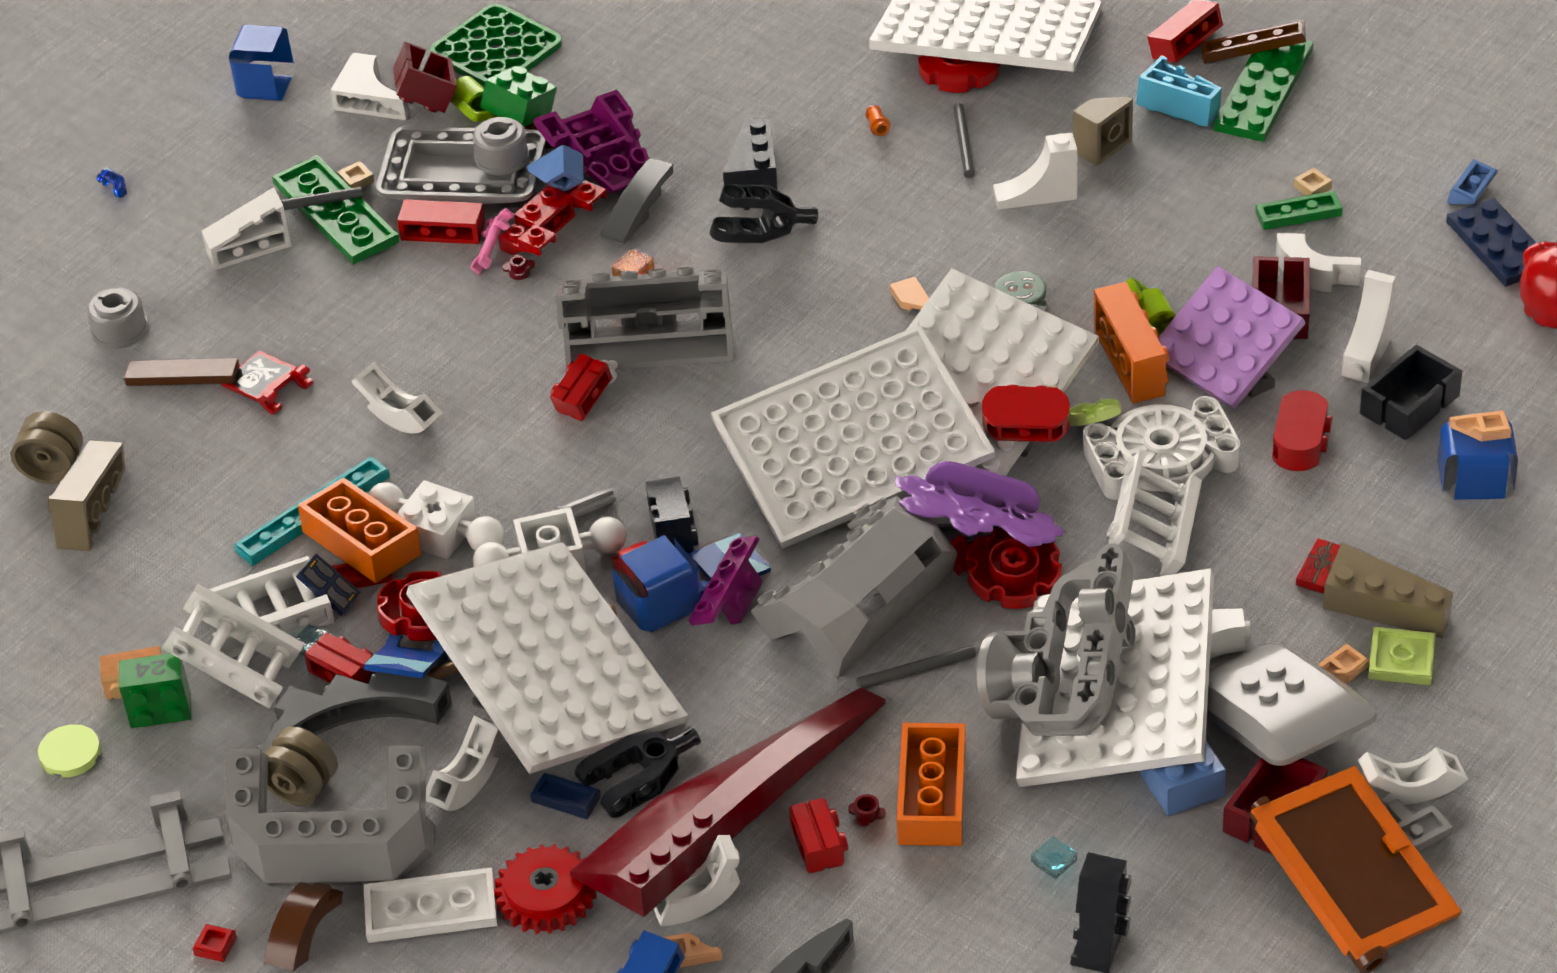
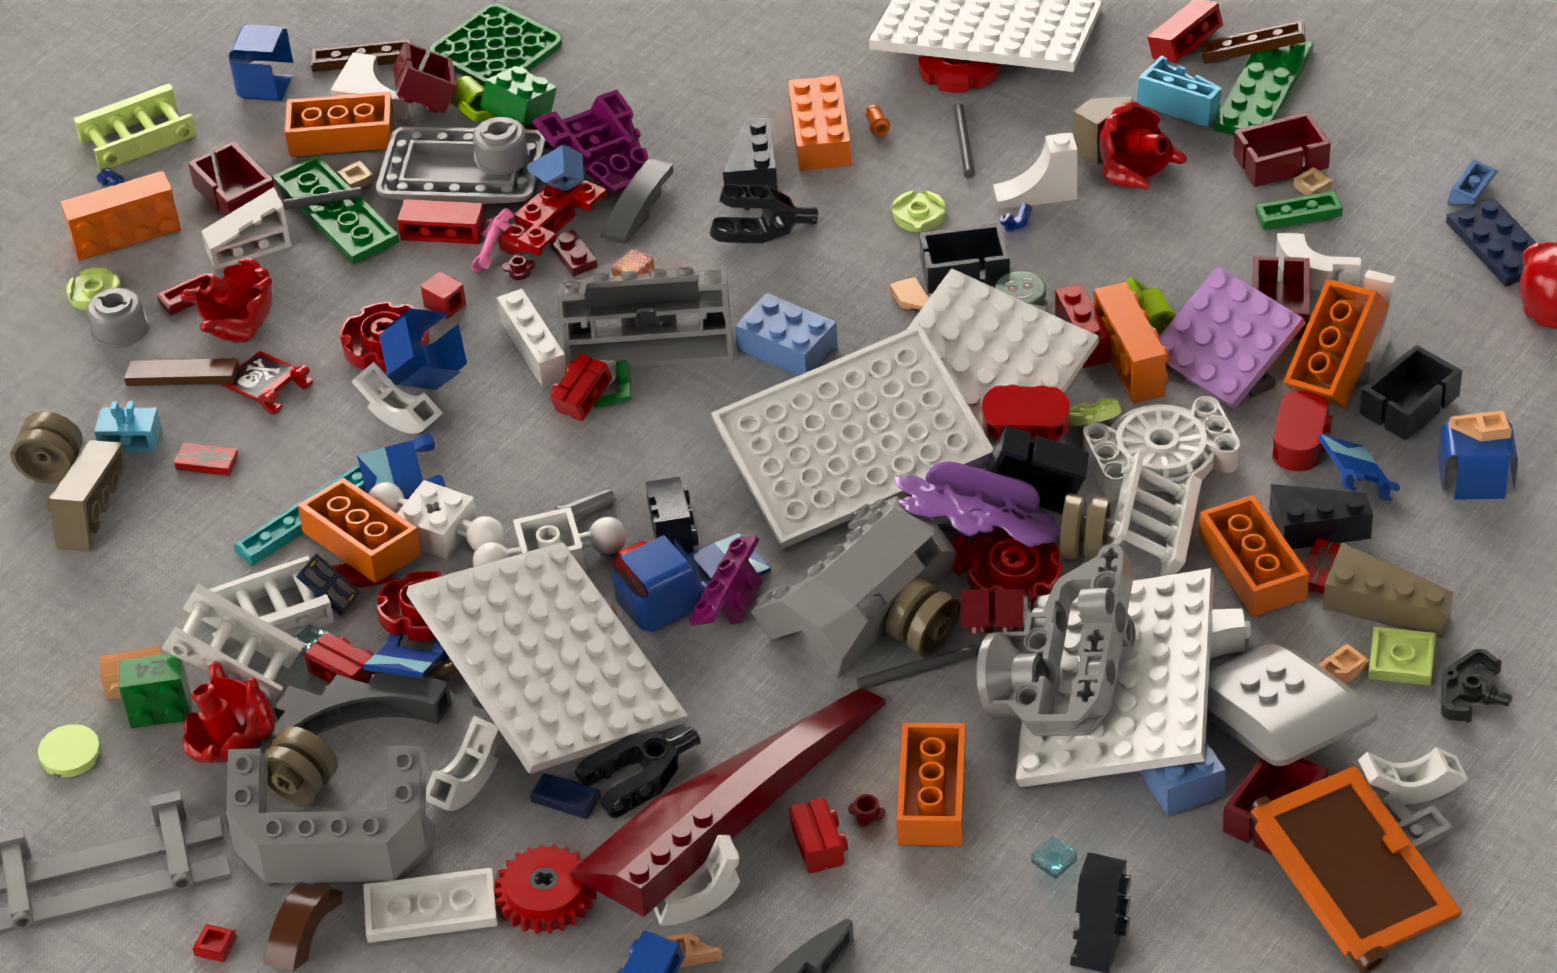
none -> orange brick [60,171,181,261]
none -> yellowish green tile [66,268,121,310]
none -> yellowish green fence [74,84,197,172]
none -> medium azure brick [94,401,162,452]
none -> red tile [157,273,206,316]
none -> tile [174,443,239,476]
none -> red piece [181,258,272,343]
none -> red piece [182,661,275,763]
none -> dark red piece [188,141,275,217]
none -> orange brick [285,92,395,157]
none -> reddish brown tile [311,39,412,72]
none -> red piece [340,302,430,372]
none -> blue flag [357,433,446,499]
none -> blue piece [379,308,467,390]
none -> red brick [420,272,466,319]
none -> white brick [497,289,567,388]
none -> dark red plate [550,229,598,277]
none -> green piece [594,360,632,408]
none -> medium blue brick [735,293,838,376]
none -> orange brick [788,76,851,171]
none -> dark tan wheel [886,578,961,657]
none -> yellowish green tile [892,190,946,232]
none -> black piece [919,223,1010,294]
none -> dark red piece [961,589,1031,633]
none -> black piece [985,425,1089,515]
none -> clear blue arm [1000,203,1032,232]
none -> red brick [1055,283,1110,368]
none -> dark tan wheel [1060,494,1111,562]
none -> red piece [1099,101,1187,190]
none -> orange brick [1199,495,1309,617]
none -> dark red piece [1233,112,1331,187]
none -> black wedge [1269,484,1373,550]
none -> orange brick [1283,279,1389,408]
none -> blue flag [1317,433,1400,501]
none -> pearl dark grey piece [1441,649,1513,723]

